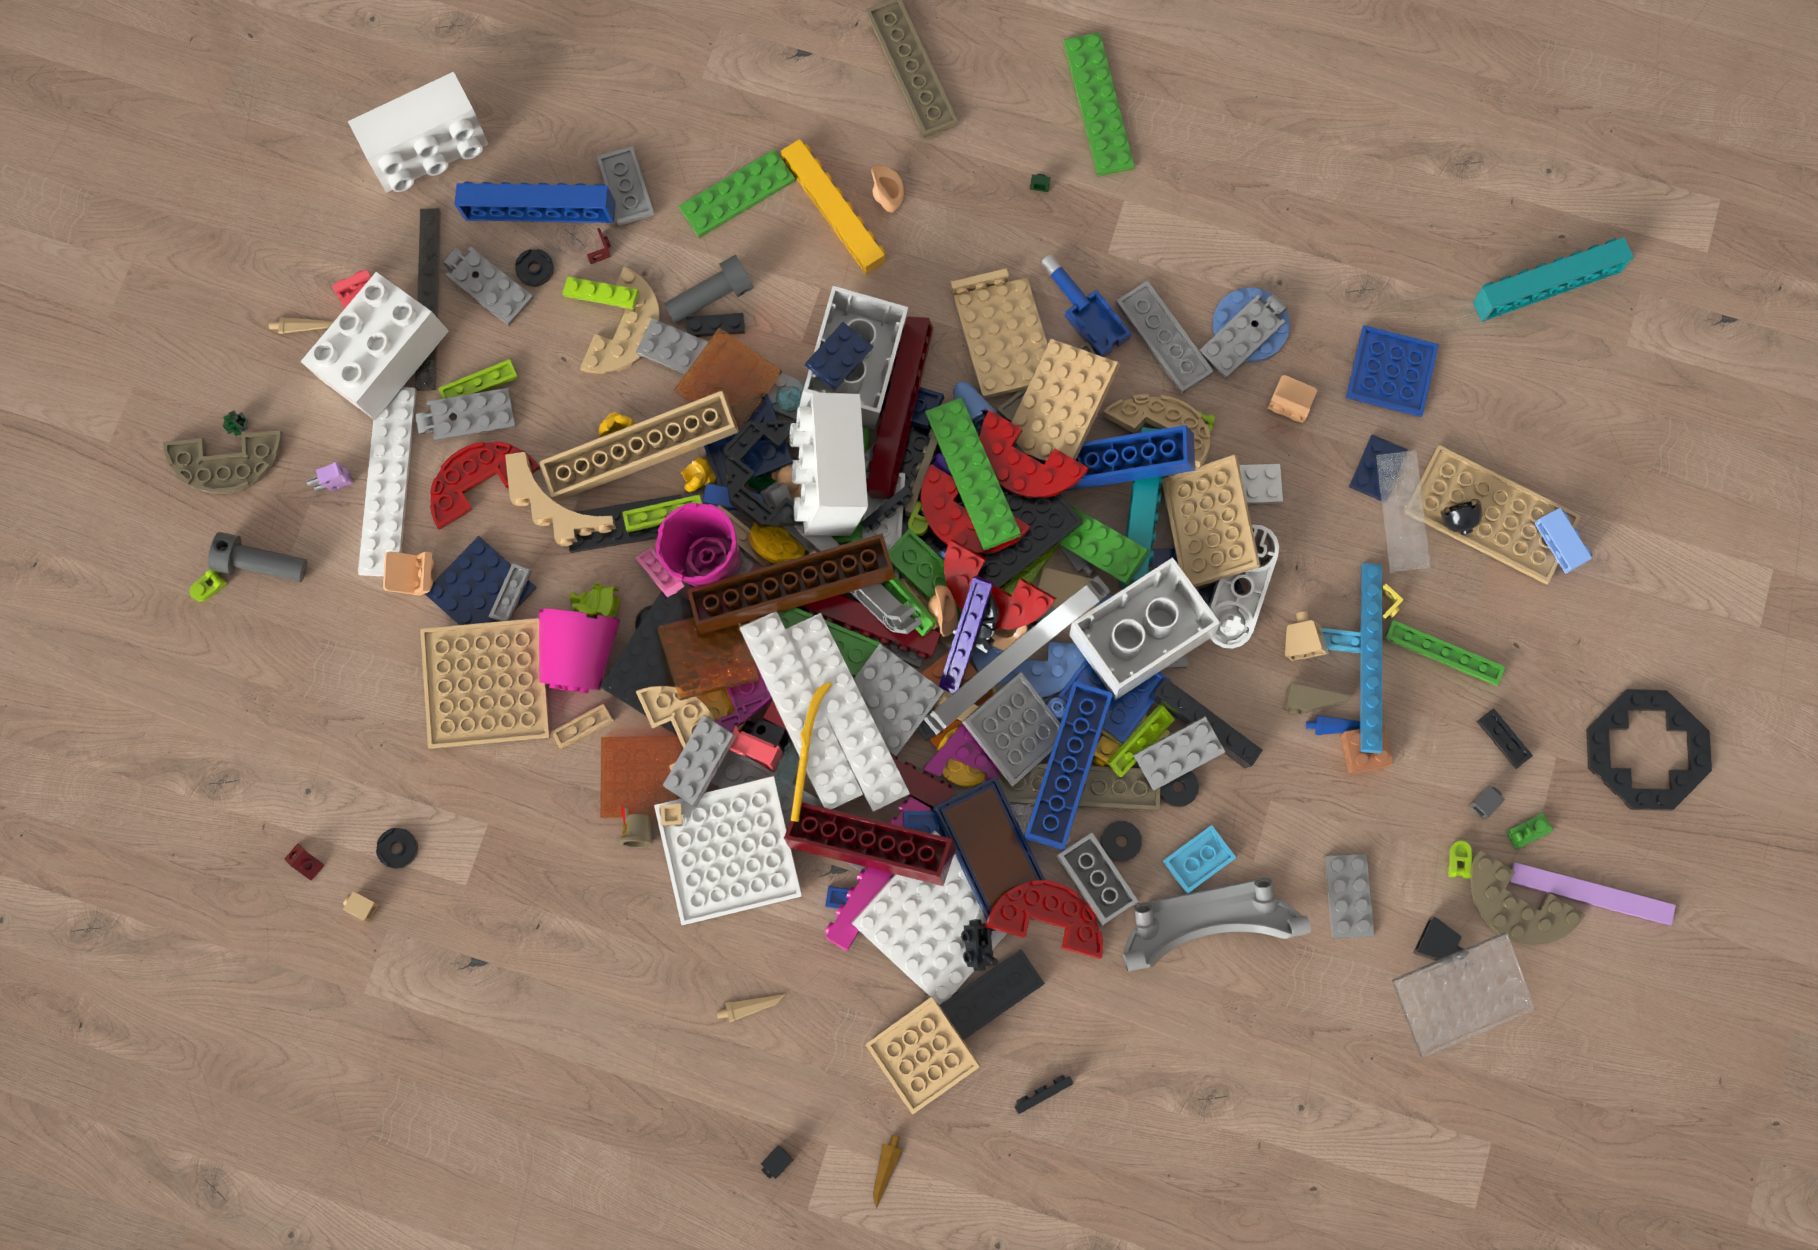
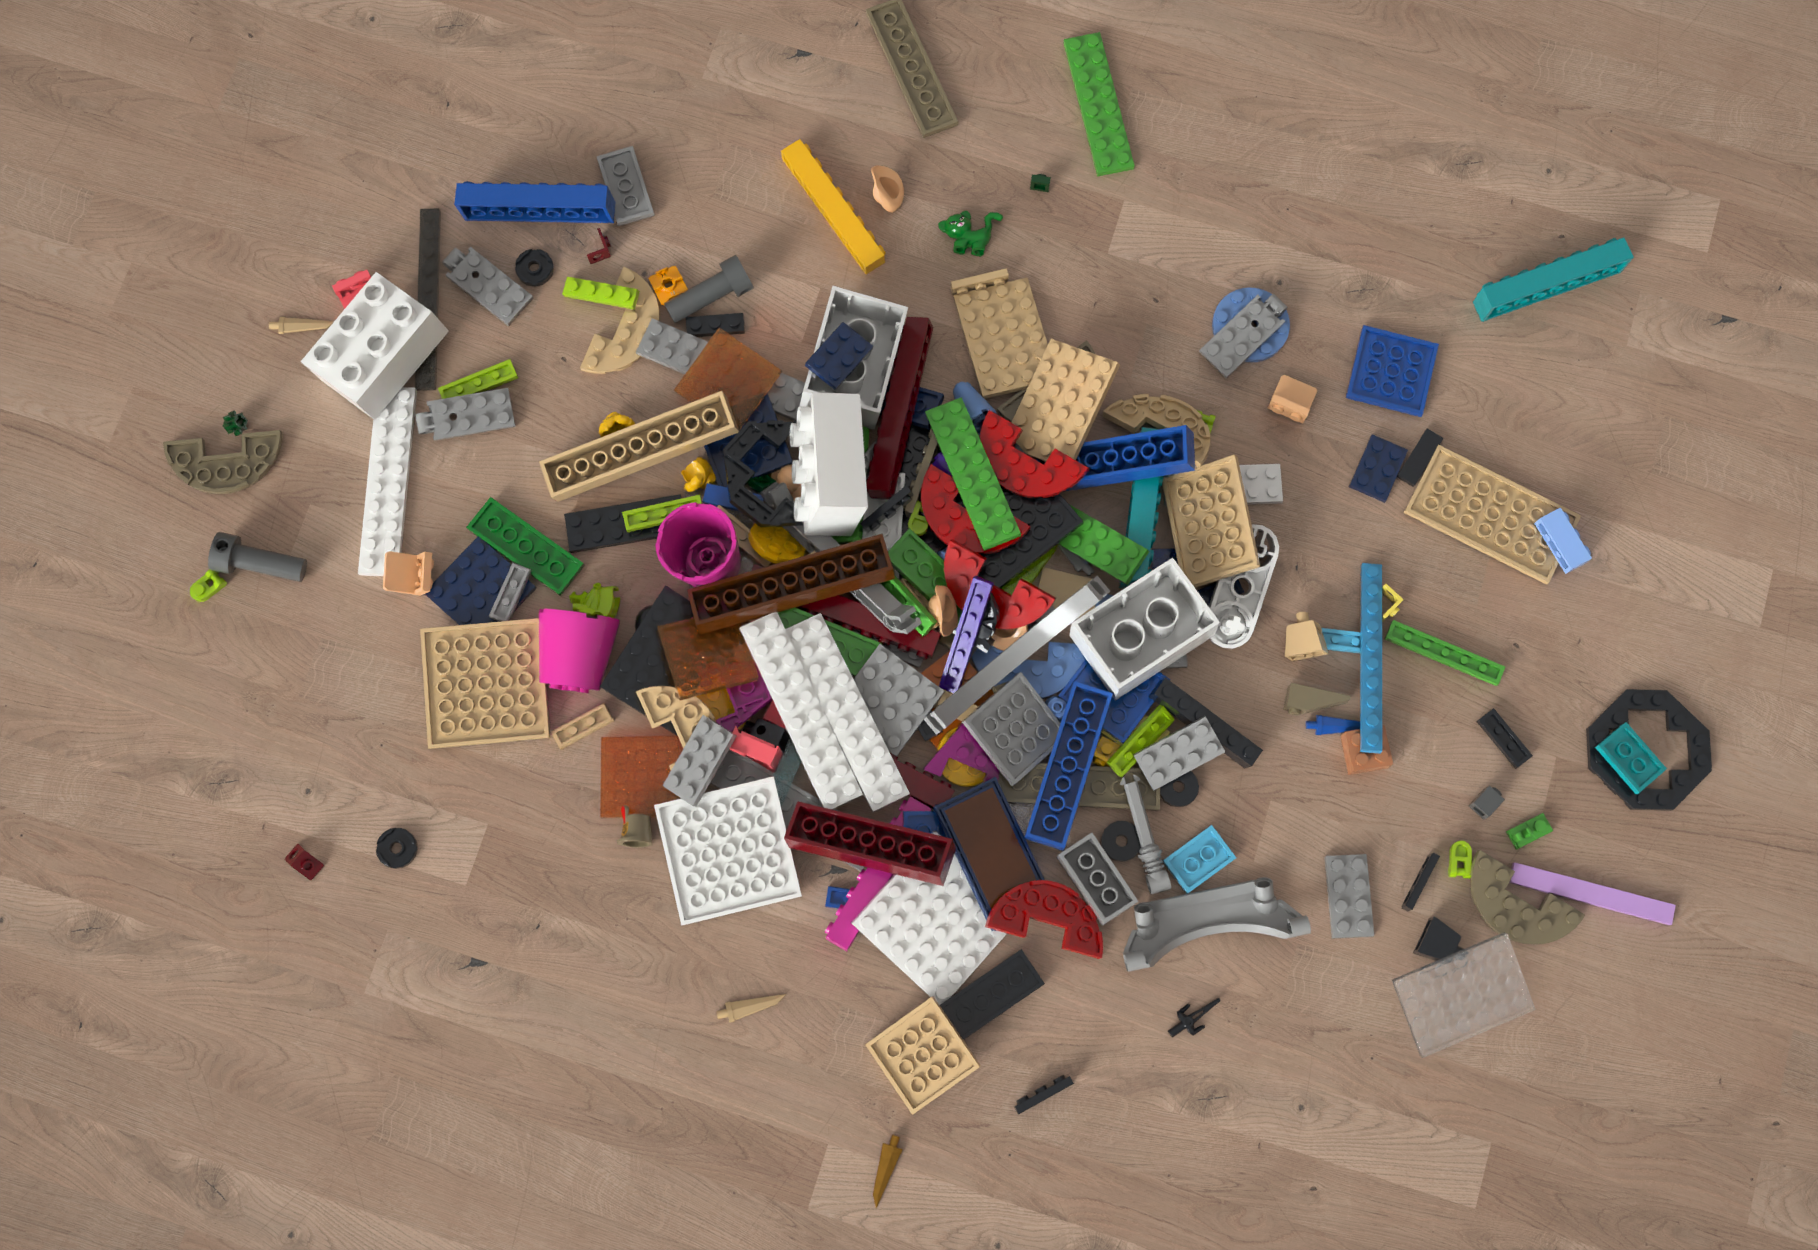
lavender piece [306,462,353,491] -> none
tan brick [343,891,379,922] -> none
white brick [348,72,488,193] -> none
red plate [430,441,540,530] -> none
tan arch [505,452,616,546] -> none
bright pink plate [635,547,684,597] -> none
tan plate [660,804,683,826] -> none
bright green plate [679,149,795,238] -> none
black brick [761,1145,794,1179] -> none
clear light blue plate [775,386,802,411] -> none
yellow piece [791,682,832,822] -> none
black brick [961,919,998,971] -> none
blue piece [1041,254,1132,357] -> none
light grey plate [1116,281,1214,394] -> none
clear plate [1376,450,1431,573] -> none
black cylinder [1440,500,1483,535] -> none
none -> green plate [466,497,585,596]
none -> light orange piece [648,266,688,305]
none -> green animal [938,211,1003,257]
none -> light grey piece [1120,774,1171,895]
none -> black piece [1168,998,1221,1038]
none -> black tile [1397,428,1444,487]
none -> black tile [1401,853,1440,912]
none -> teal plate [1595,722,1667,794]

